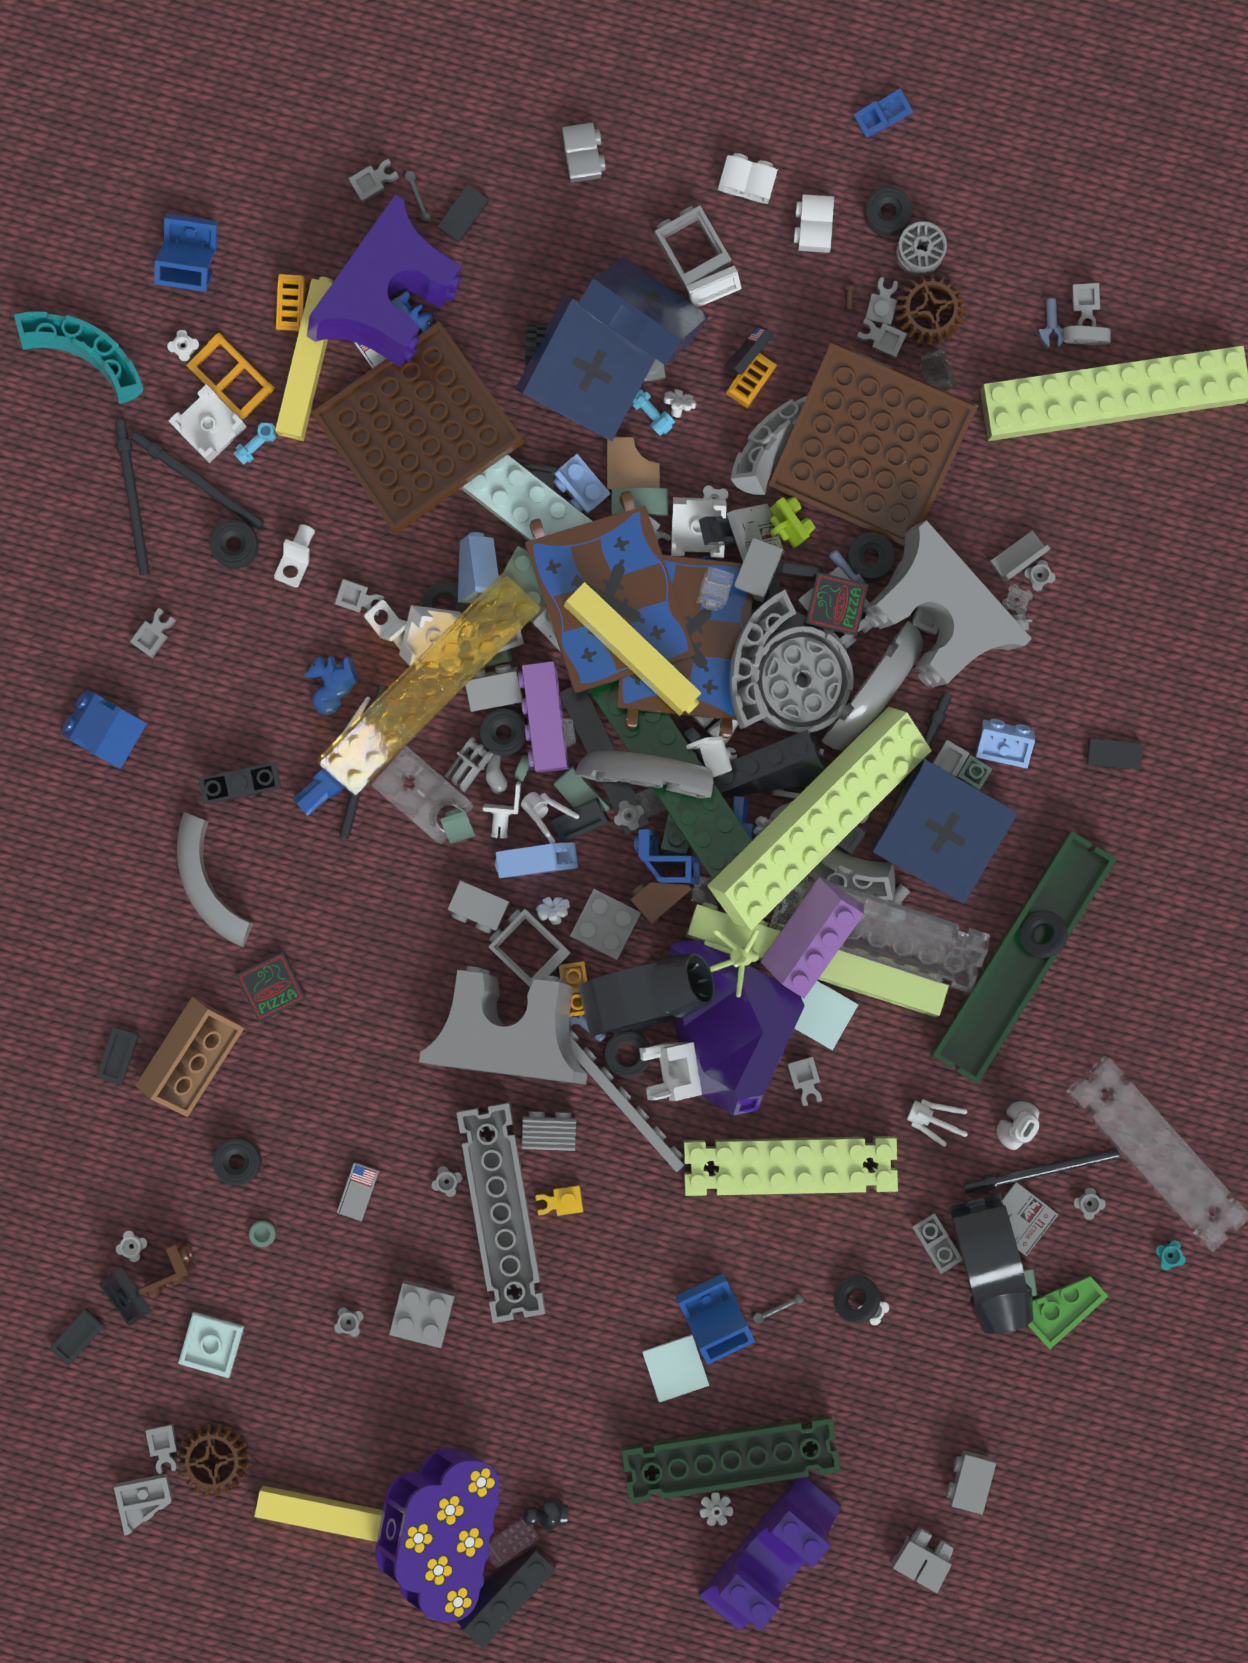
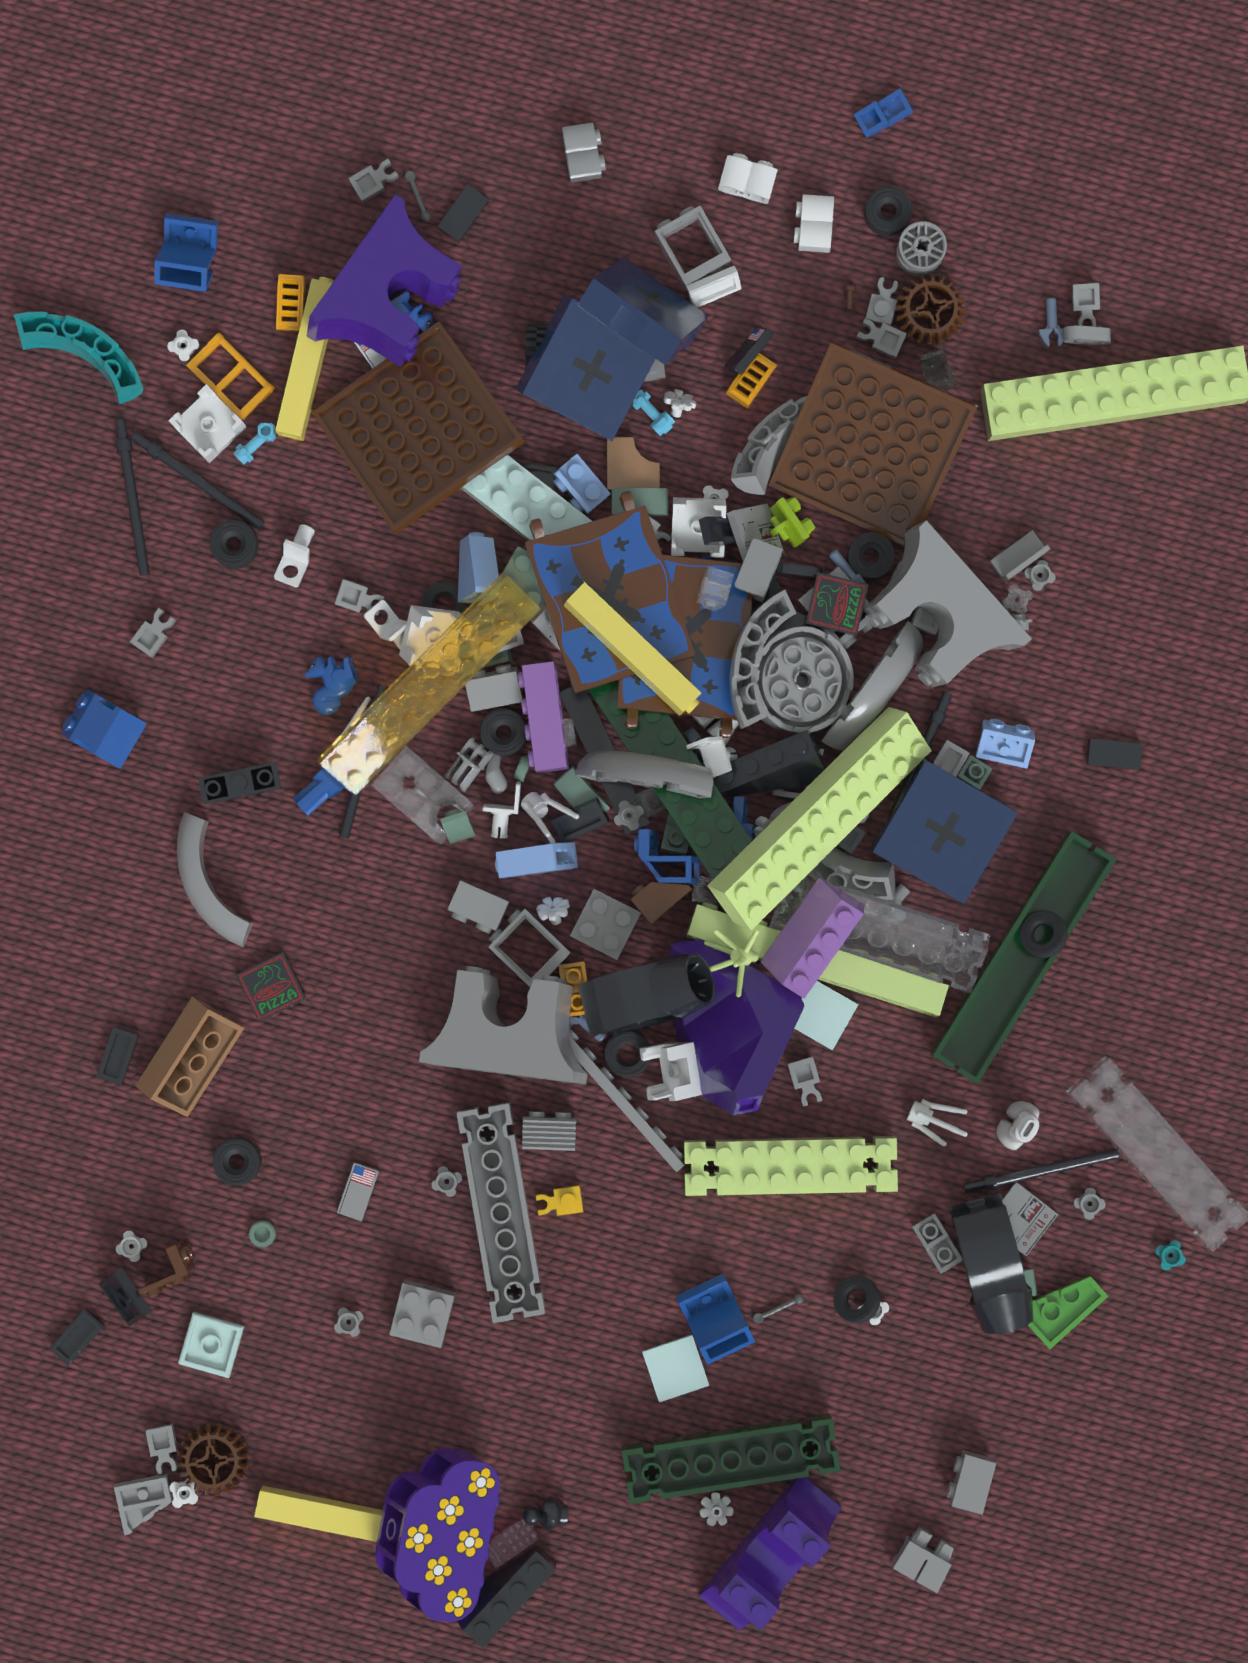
none -> white plate [169,1478,198,1508]

